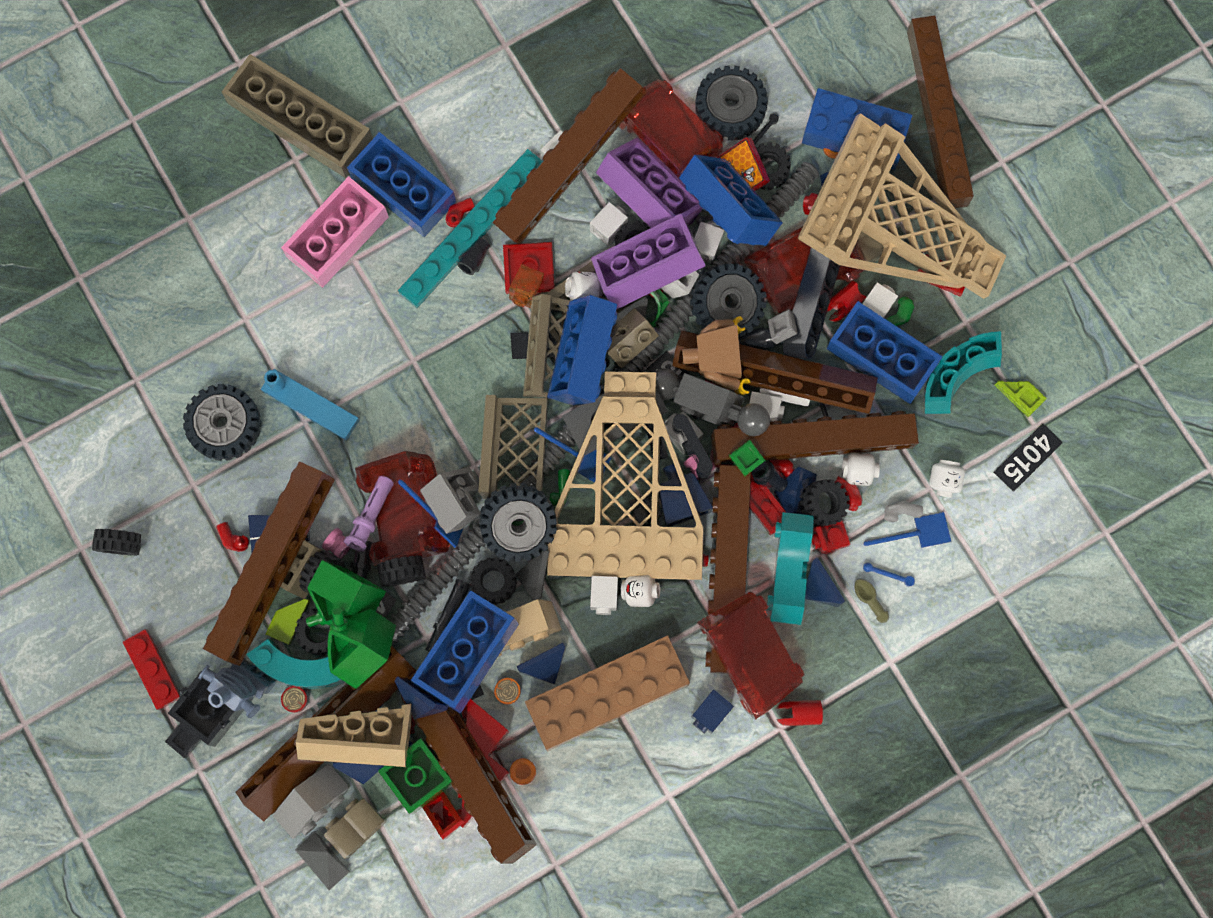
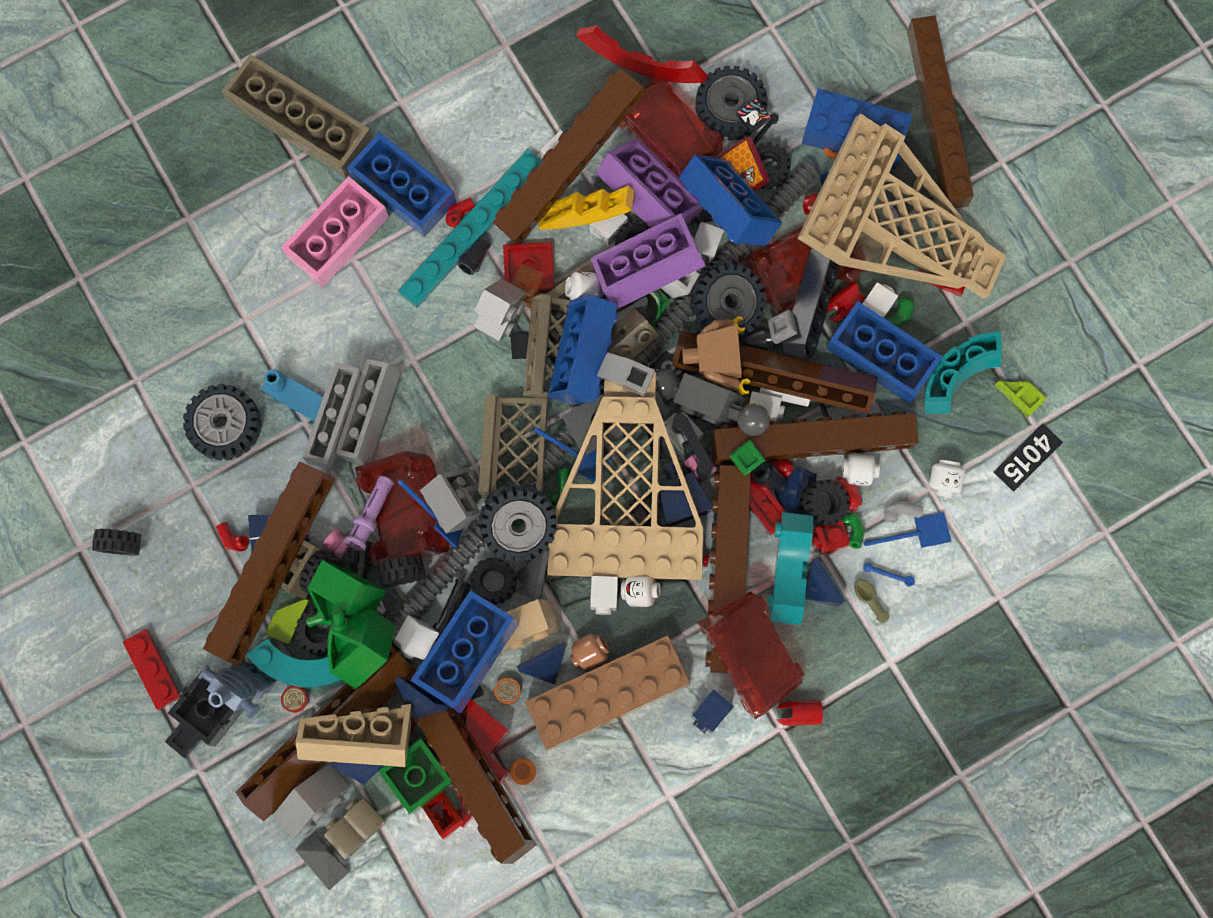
none -> light grey brick [303,362,362,470]
none -> light grey brick [335,359,401,467]
none -> white brick [393,615,439,660]
none -> brick [474,279,527,341]
none -> yellow slope [538,186,635,230]
none -> nougat head [570,633,610,672]
none -> red tile [576,25,708,83]
none -> light grey slope [597,352,655,397]
none -> tile [736,99,771,134]
none -> green arm [843,511,866,549]

